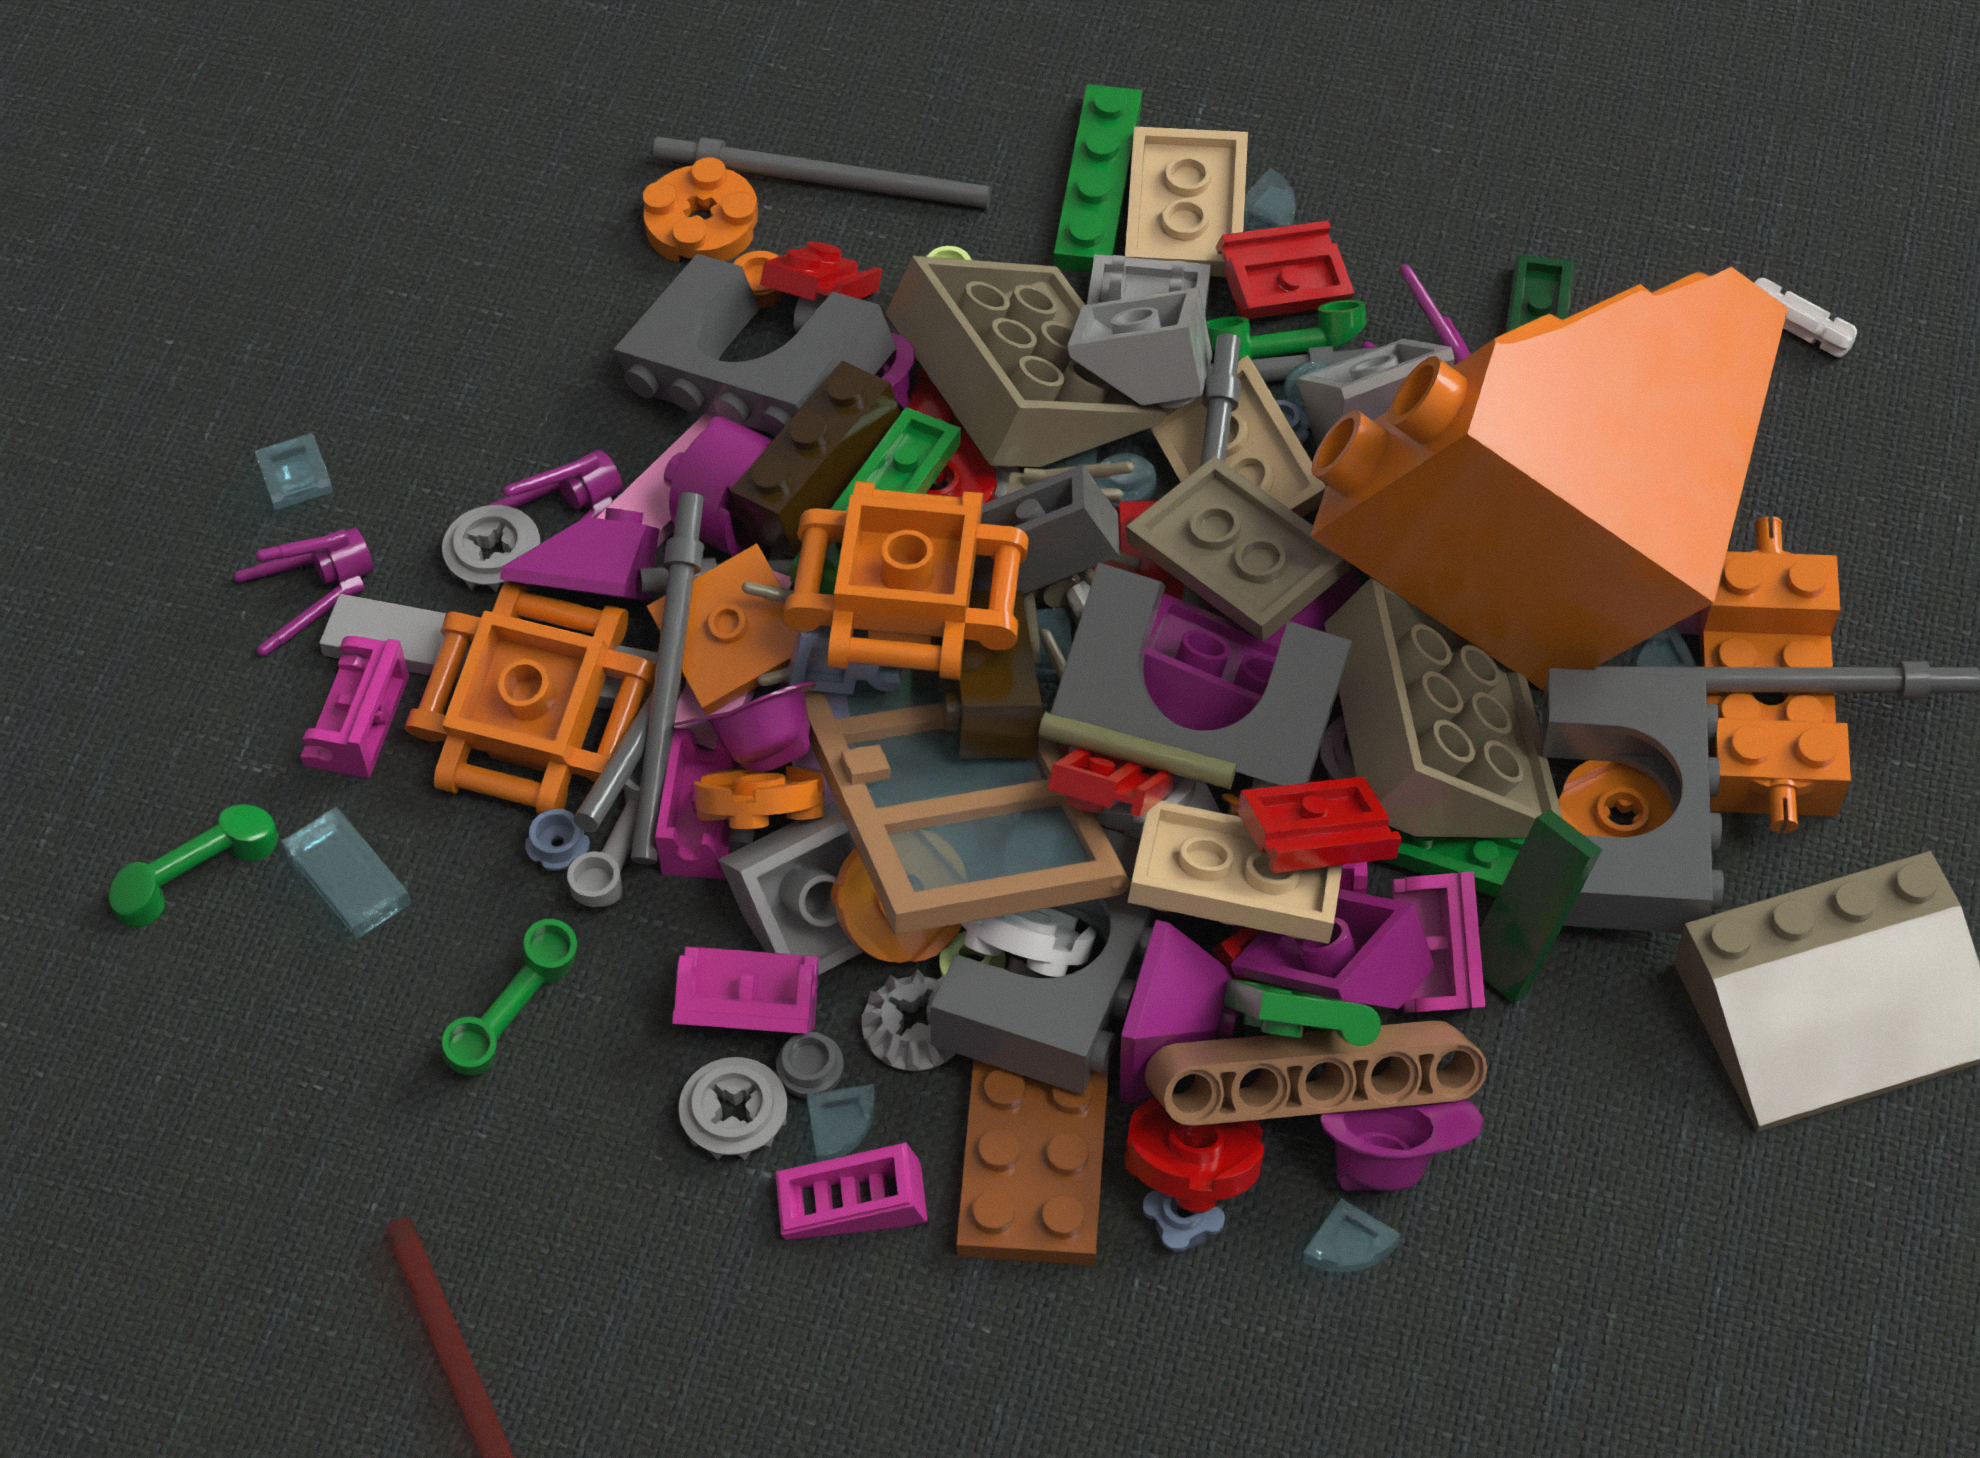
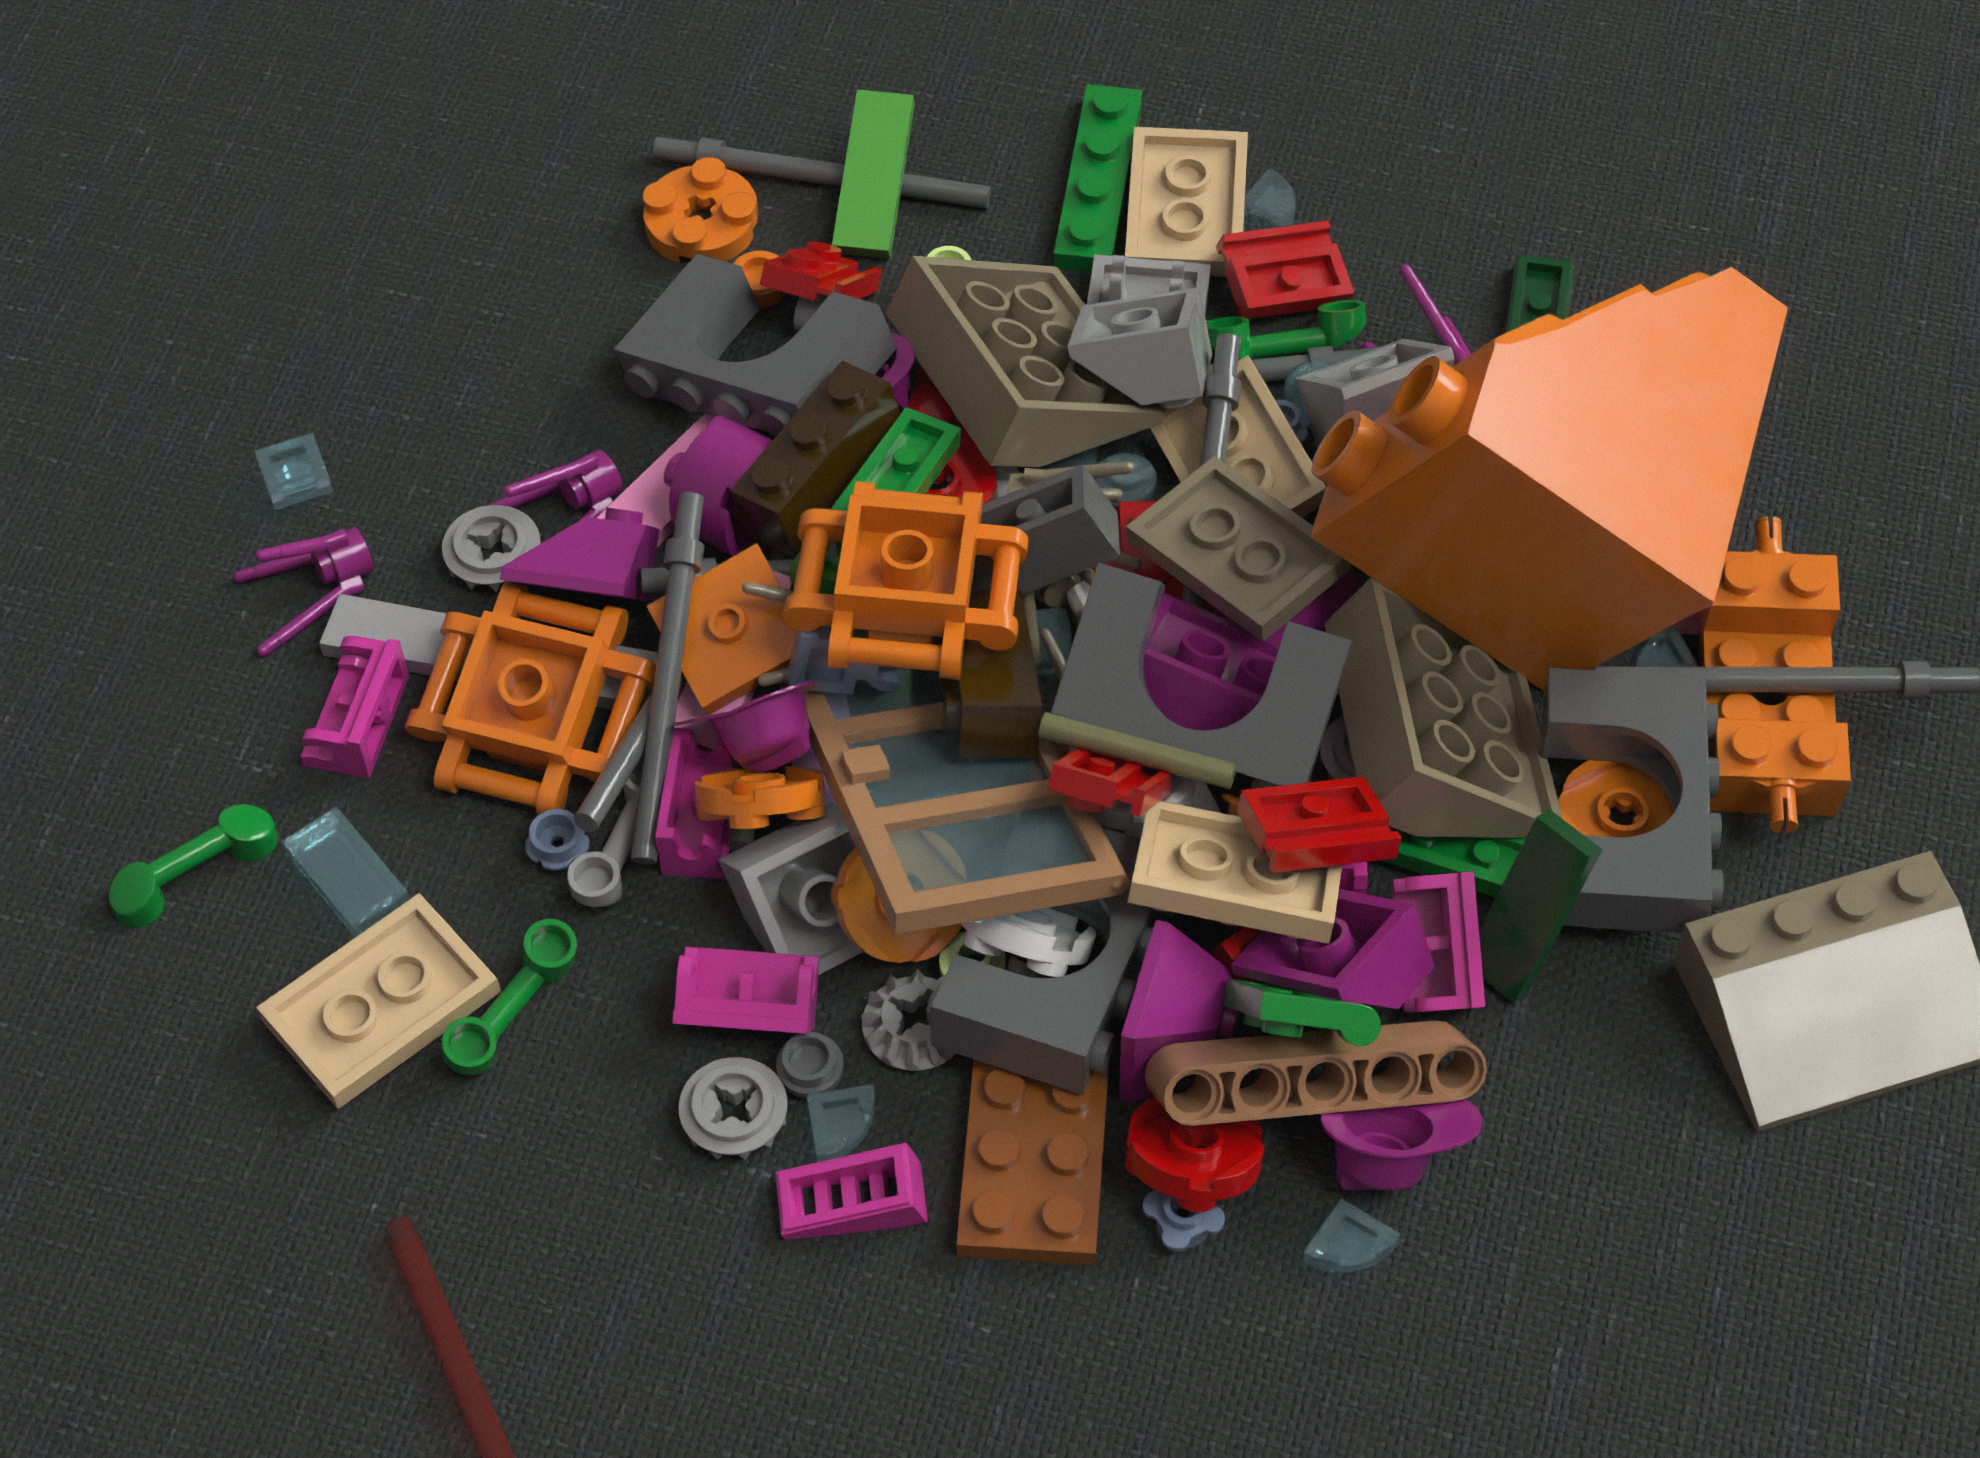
white axle [1754,278,1857,358] -> none
none -> tan plate [256,893,501,1109]
none -> bright green tile [832,89,915,259]

